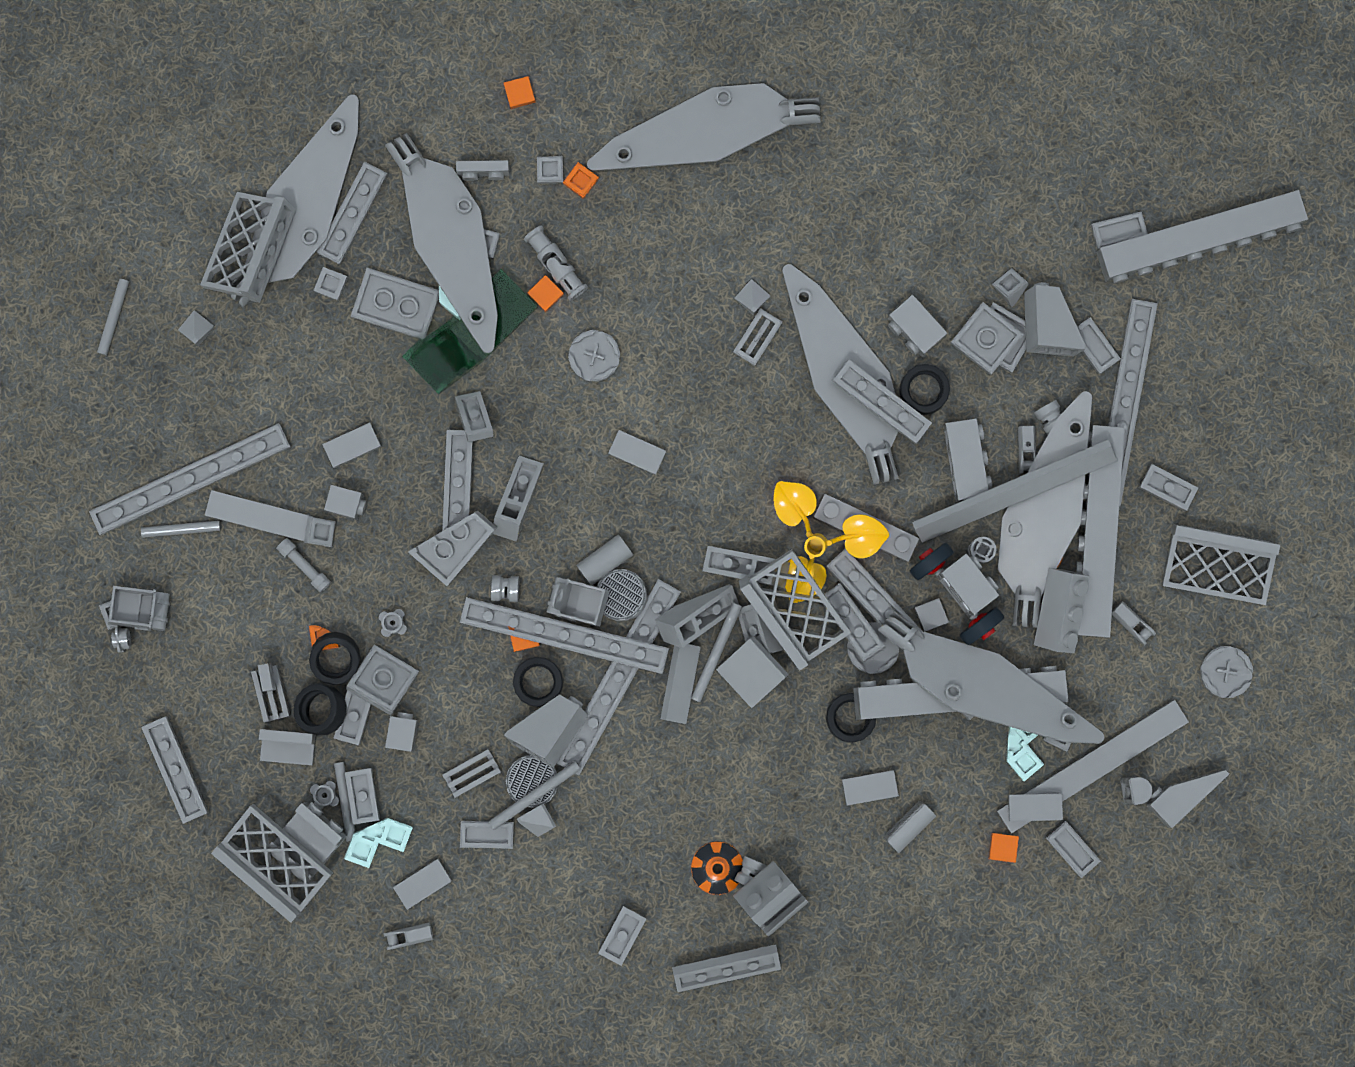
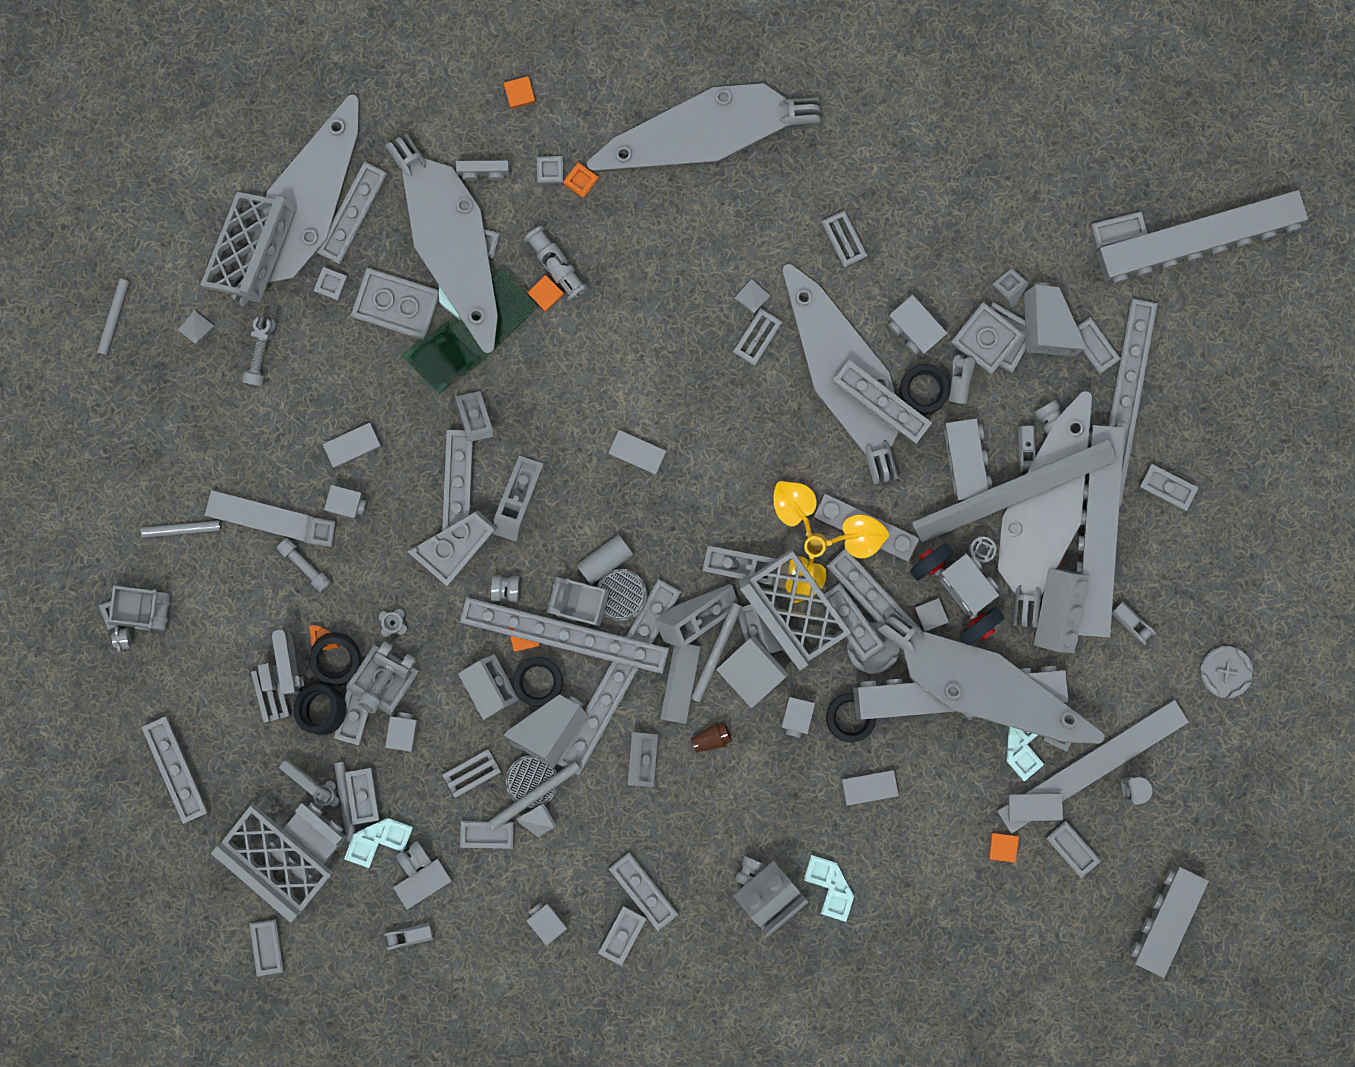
light grey tile [89,423,291,536] -> none
light grey panel [259,729,316,766] -> none
light grey tile [568,330,620,382] -> none
light grey plate [672,944,781,992] -> none
dish [691,842,743,895] -> none
light grey brick [883,801,936,854] -> none
light grey slope [1146,770,1229,828] -> none
light grey fence [1162,523,1280,605] -> none
none -> light grey bar [242,317,277,386]
none -> light grey tile [249,919,284,976]
none -> light grey container [272,630,305,695]
none -> light grey tile [279,760,331,802]
none -> light grey bar [357,641,416,714]
none -> light grey wheel [395,841,432,878]
none -> light grey brick [458,654,519,720]
none -> light grey brick [527,903,568,946]
none -> light grey tile [609,852,679,931]
none -> light grey plate [628,732,658,787]
none -> reddish brown cone [691,722,732,752]
none -> light grey brick [781,697,815,738]
none -> light aqua tile [803,855,854,922]
none -> light grey tile [821,210,867,268]
none -> light grey bar [949,354,975,404]
none -> light grey brick [1130,866,1209,978]

